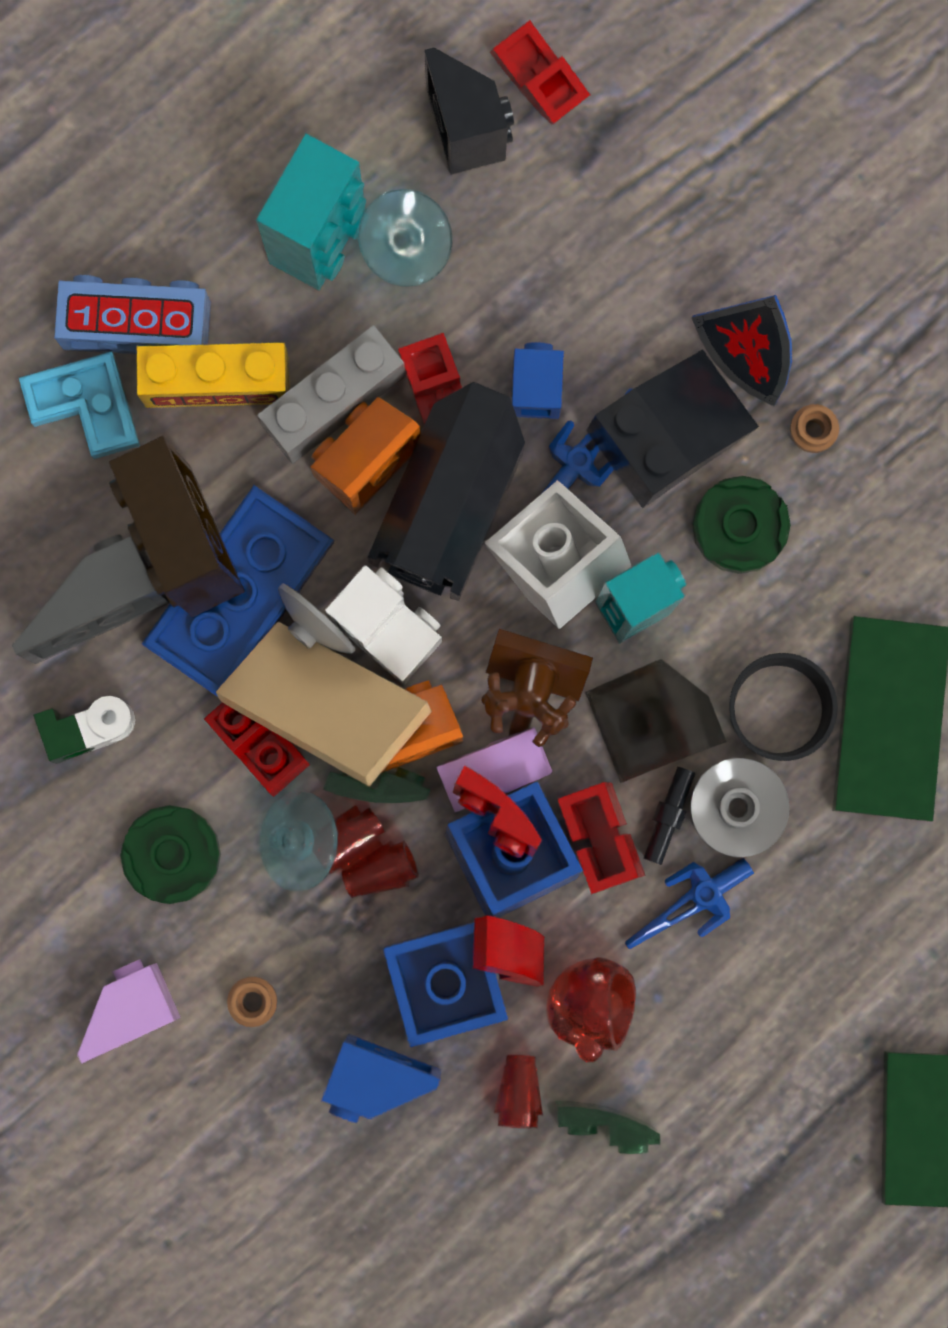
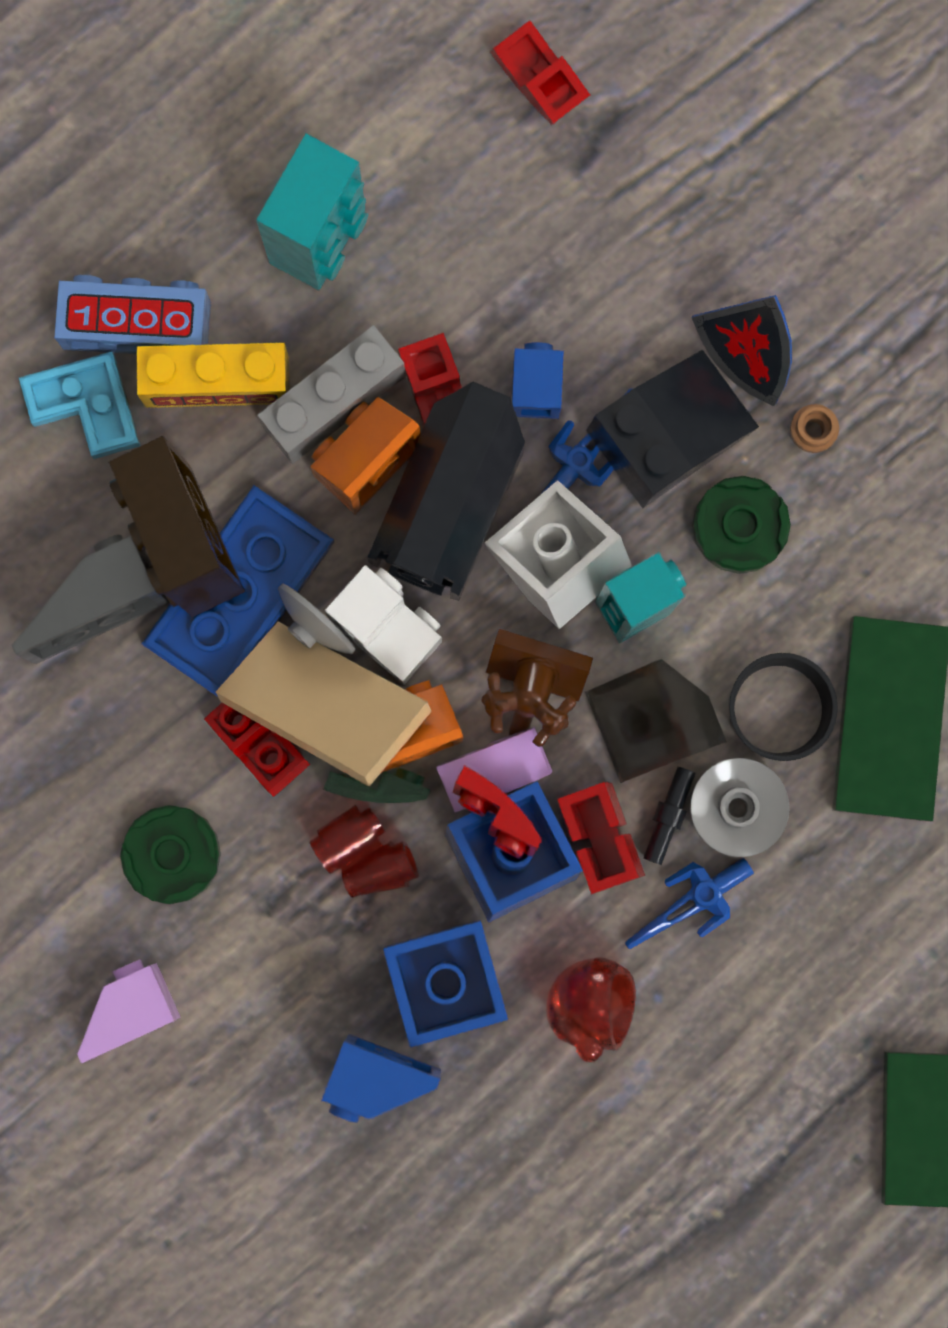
leg [33,696,135,764] -> none
medium nougat plate [227,977,278,1027] -> none
clear light blue dish [260,791,338,891] -> none
clear light blue dish [358,189,453,287] -> none
black slope [424,47,514,175] -> none
red slope [473,915,545,987] -> none
clear red cone [494,1055,543,1129] -> none
clear green slope [555,1101,660,1154] -> none

